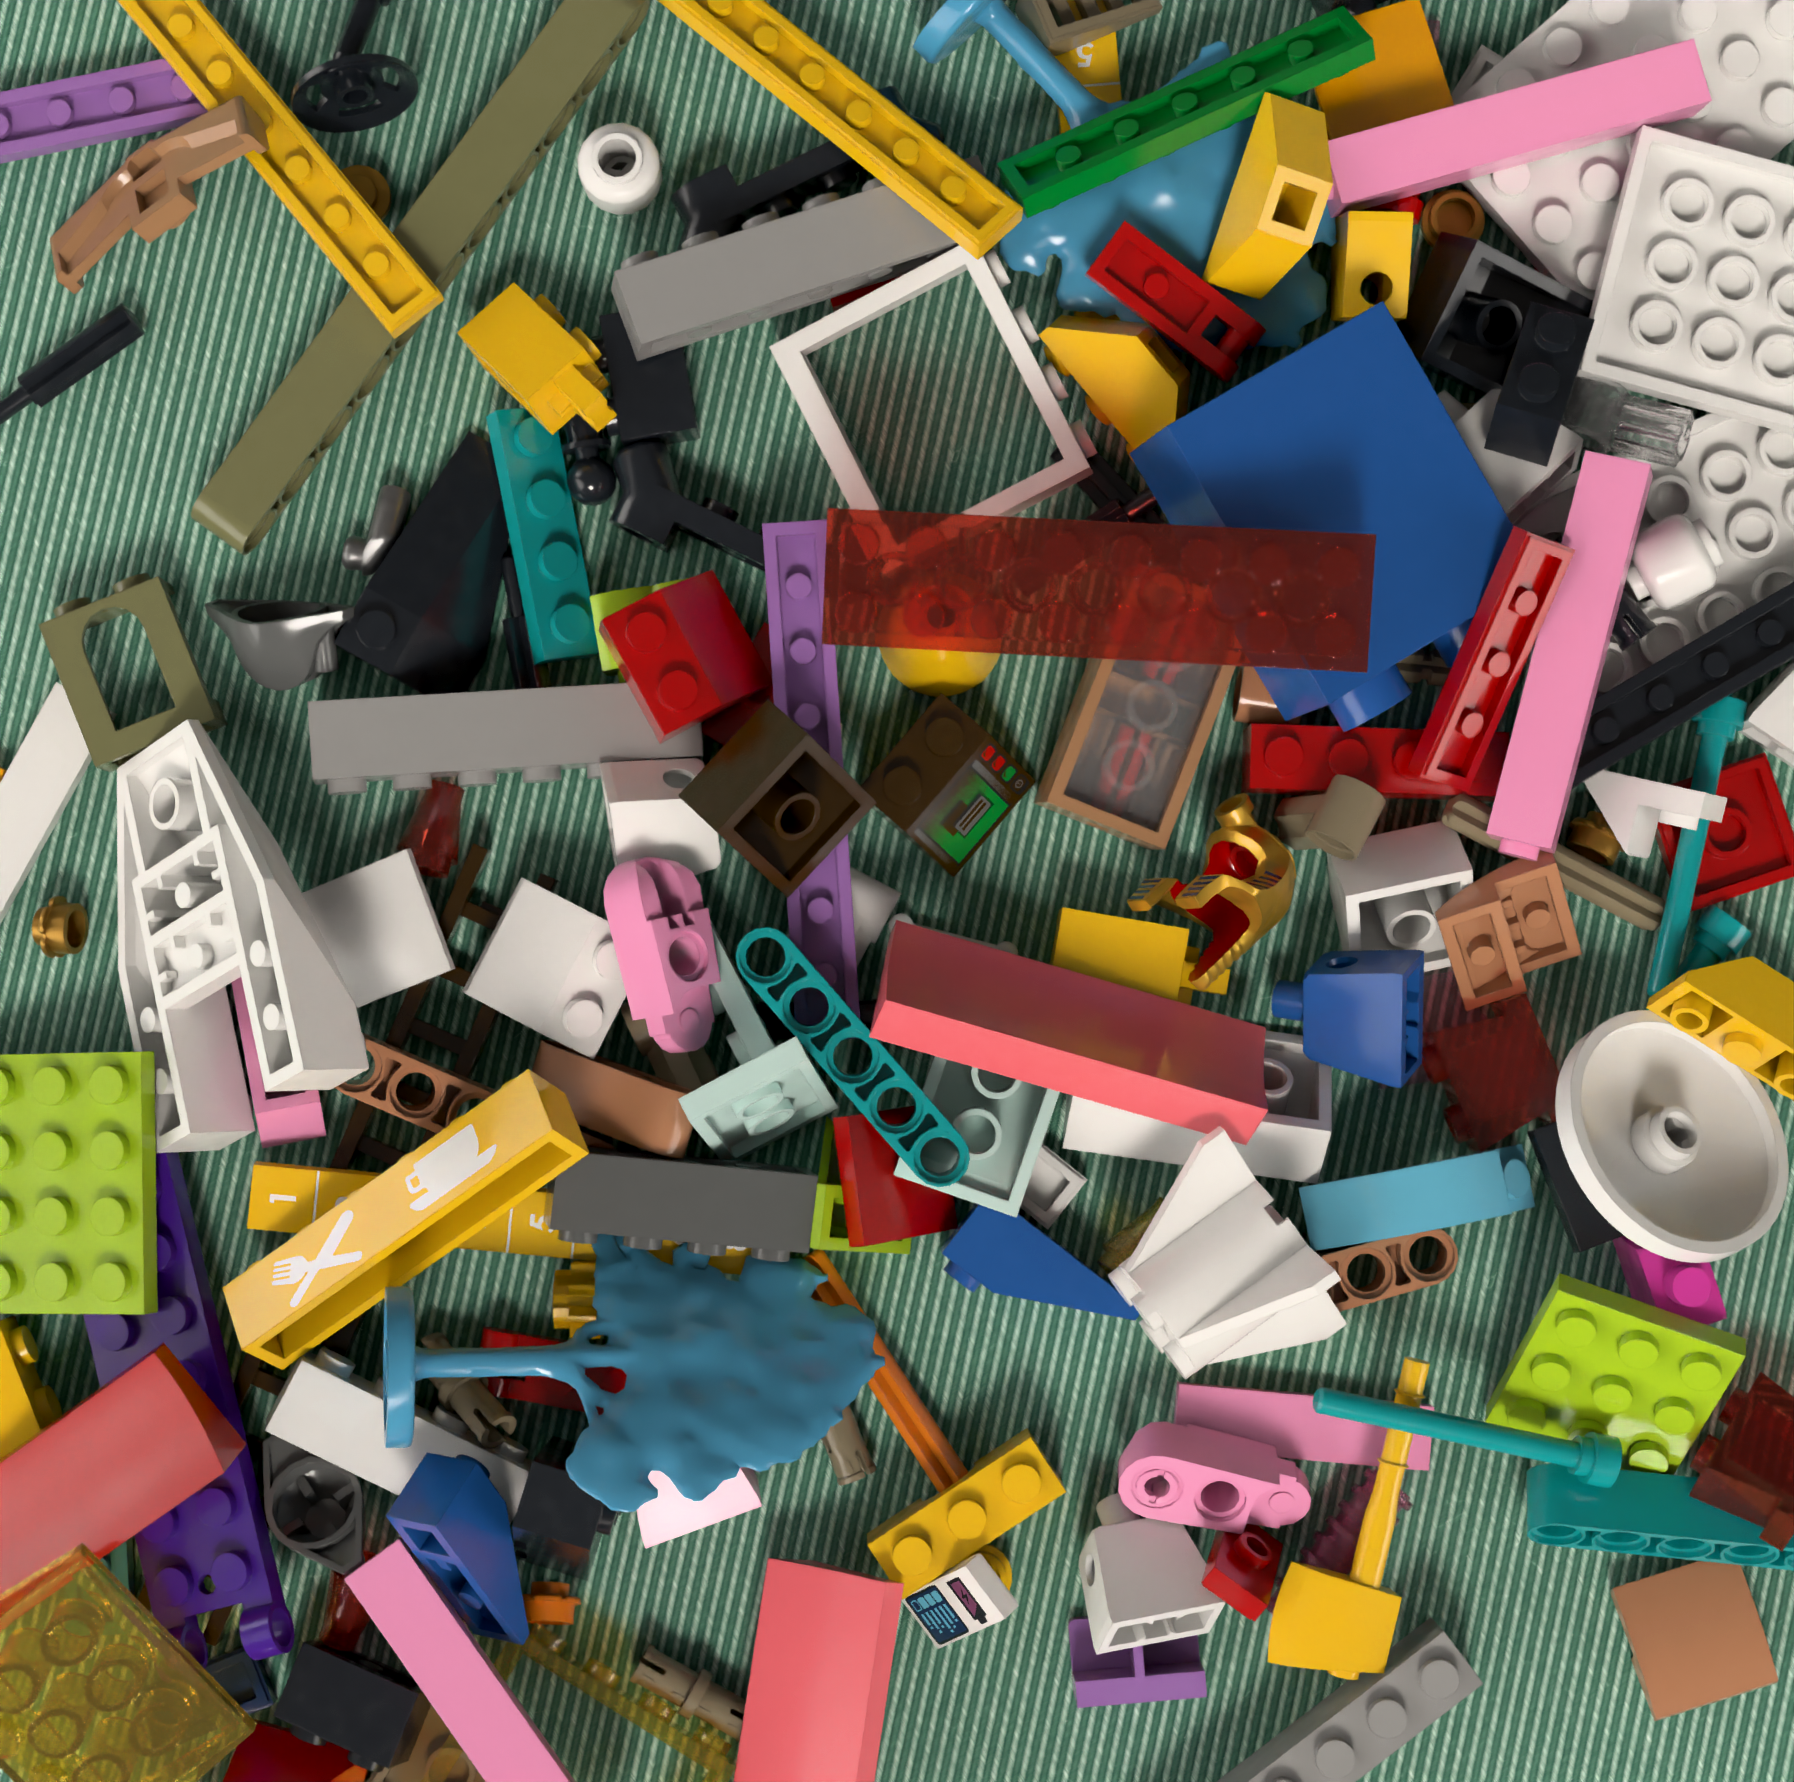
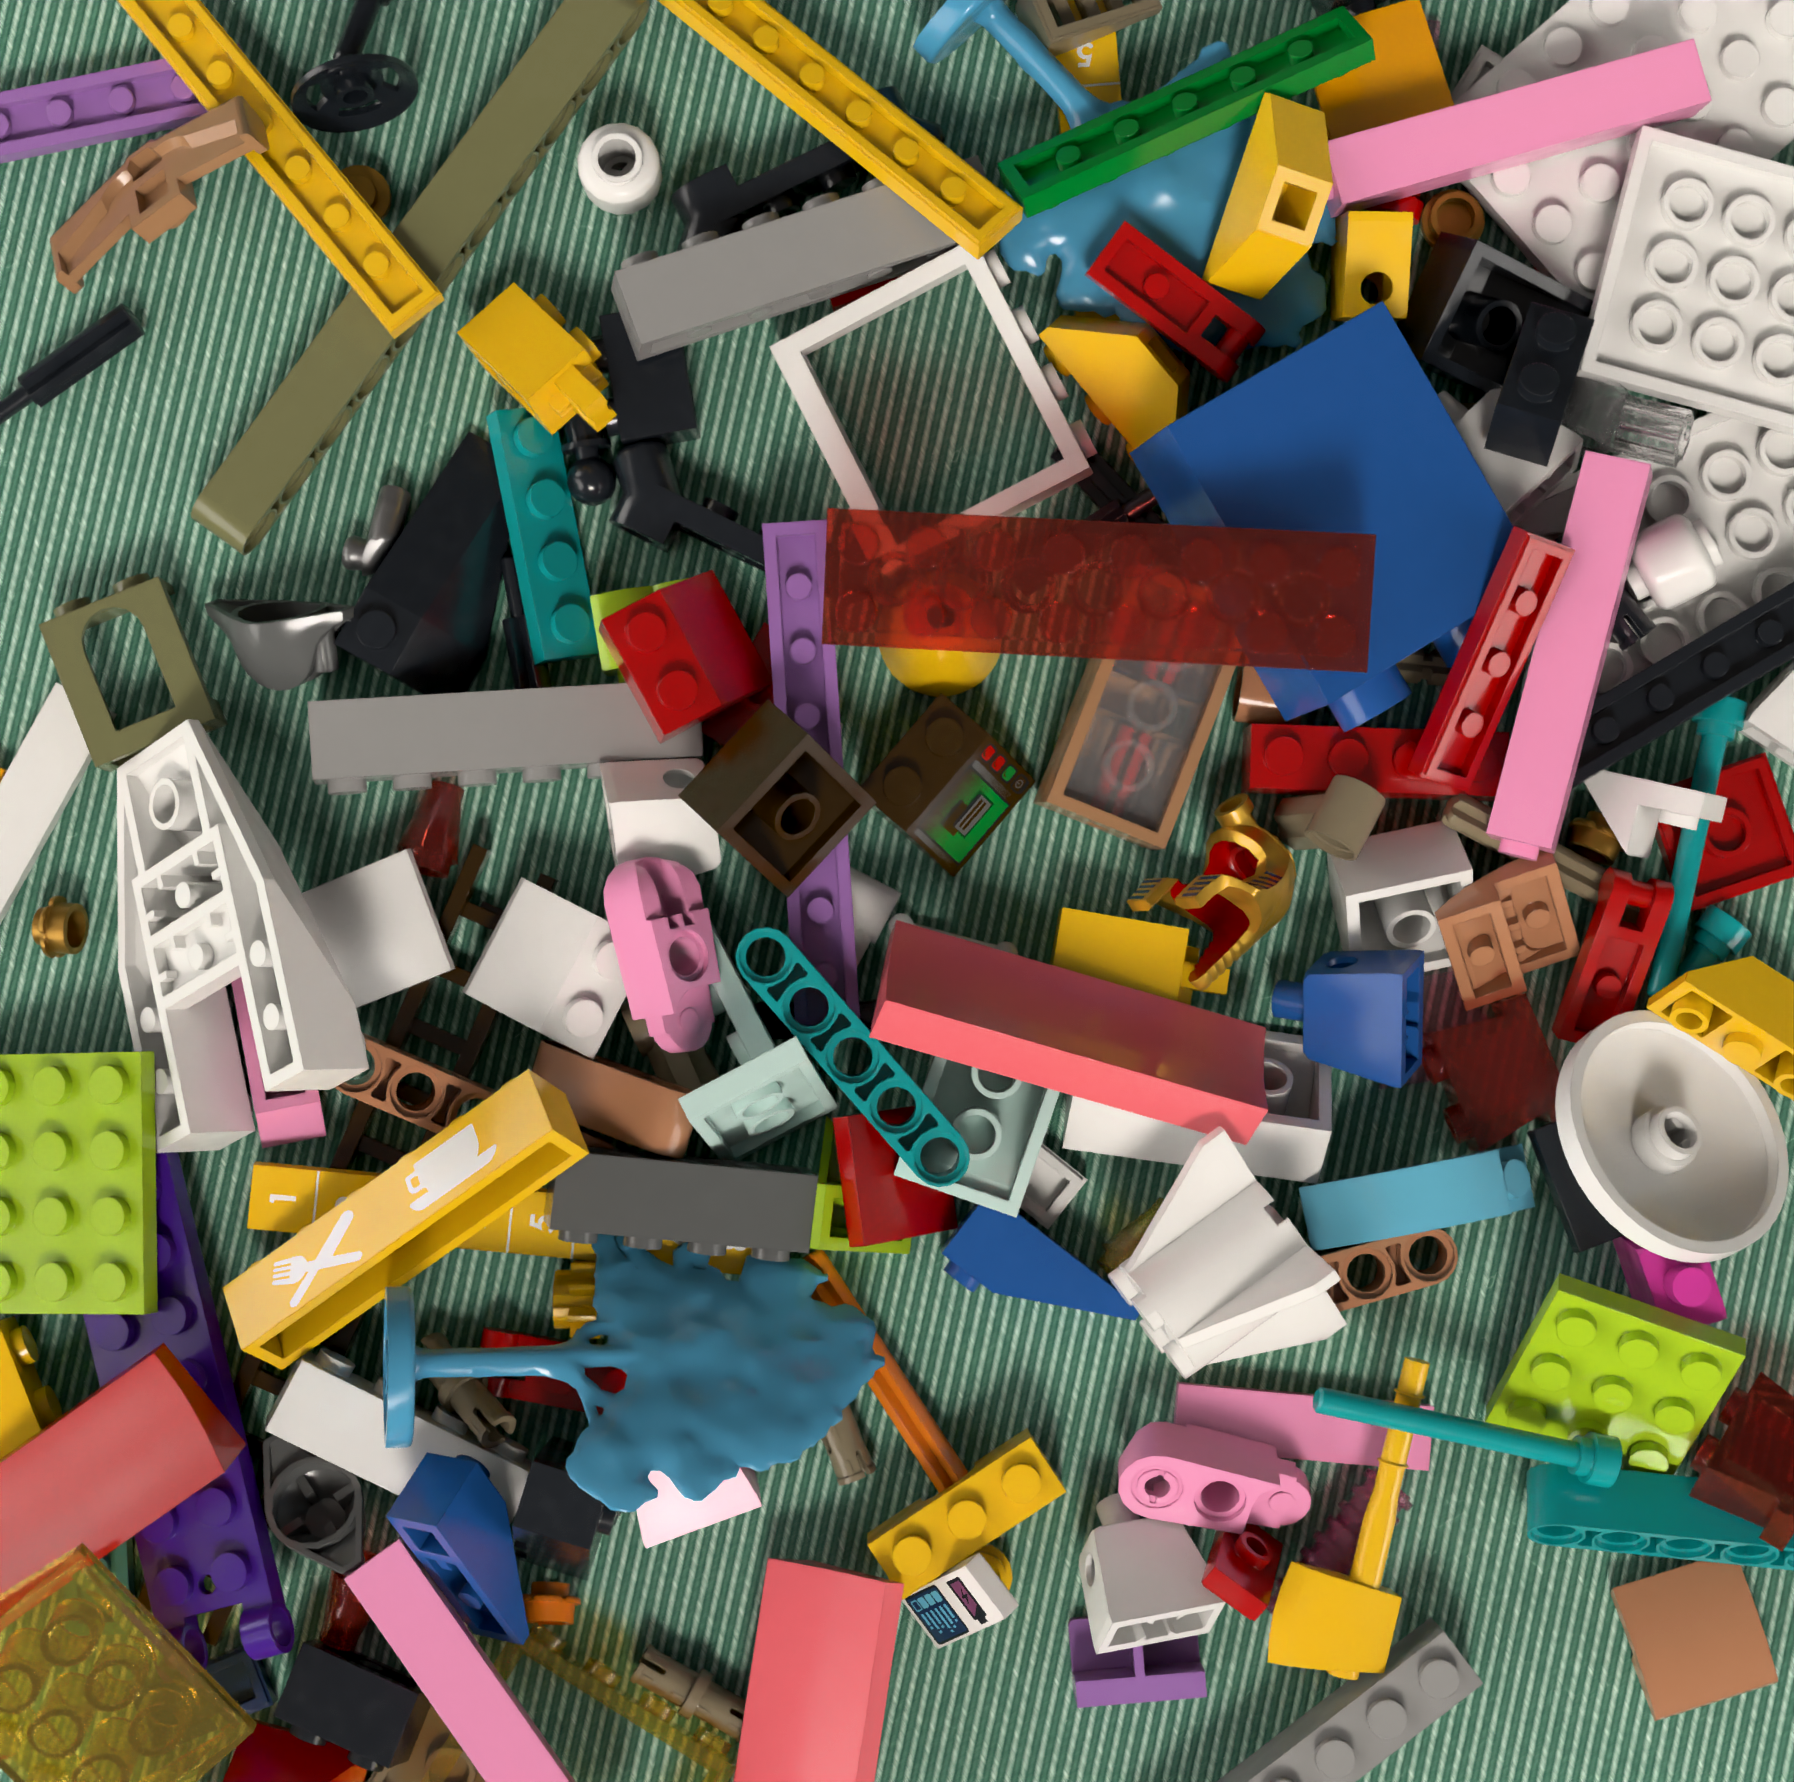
none -> red plate [1551,867,1674,1043]

